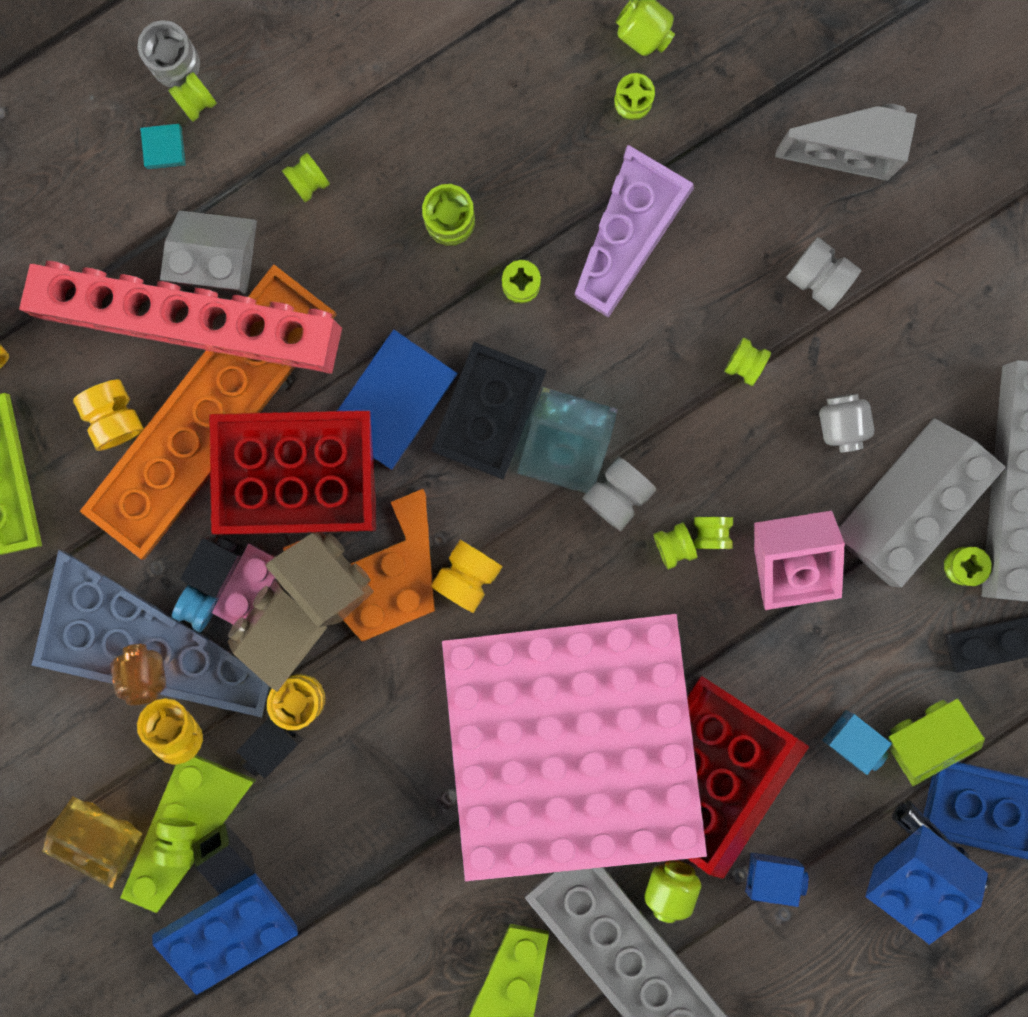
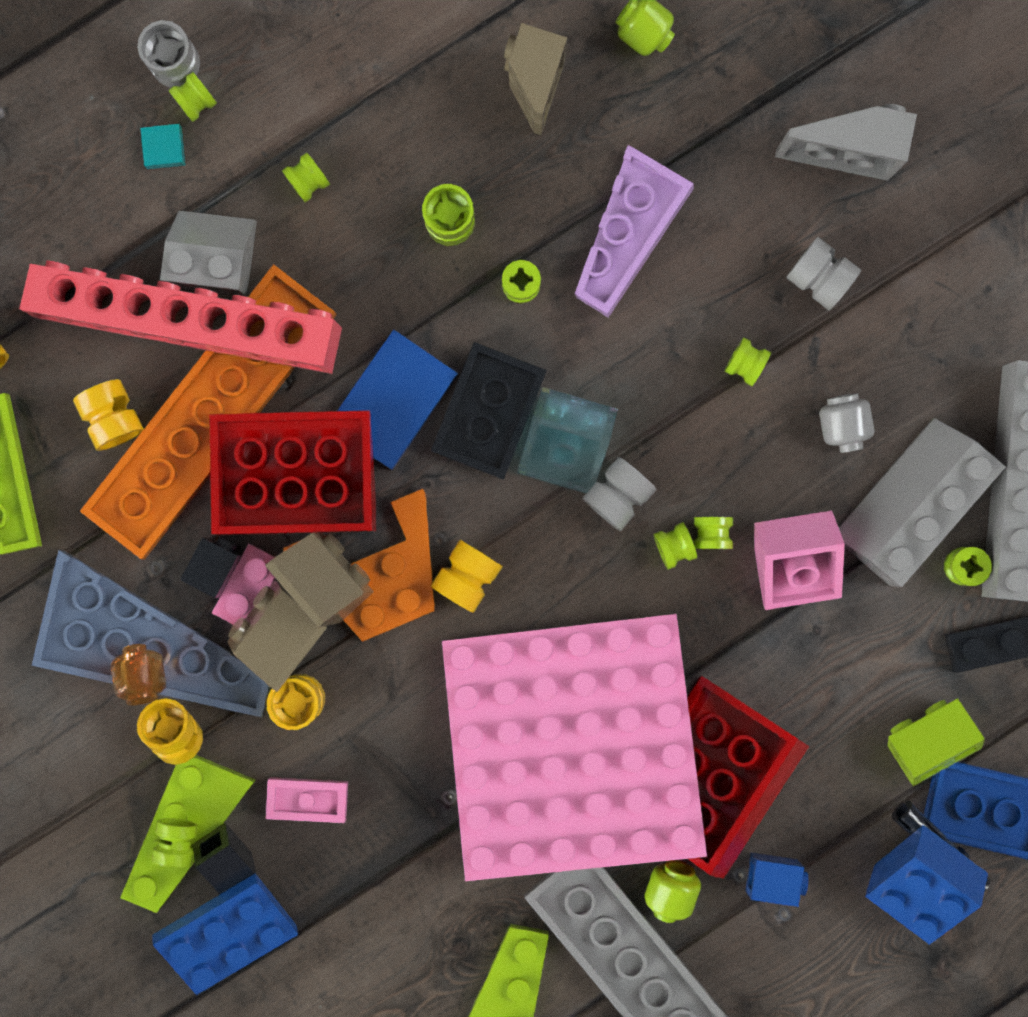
clear yellow brick [42,796,143,889] -> none
dark azure wheel [172,585,219,632] -> none
black brick [237,717,303,779] -> none
lime wheel [614,73,655,120] -> none
dark azure brick [822,710,892,775] -> none
none -> bright pink plate [266,777,348,823]
none -> dark tan slope [504,23,567,135]

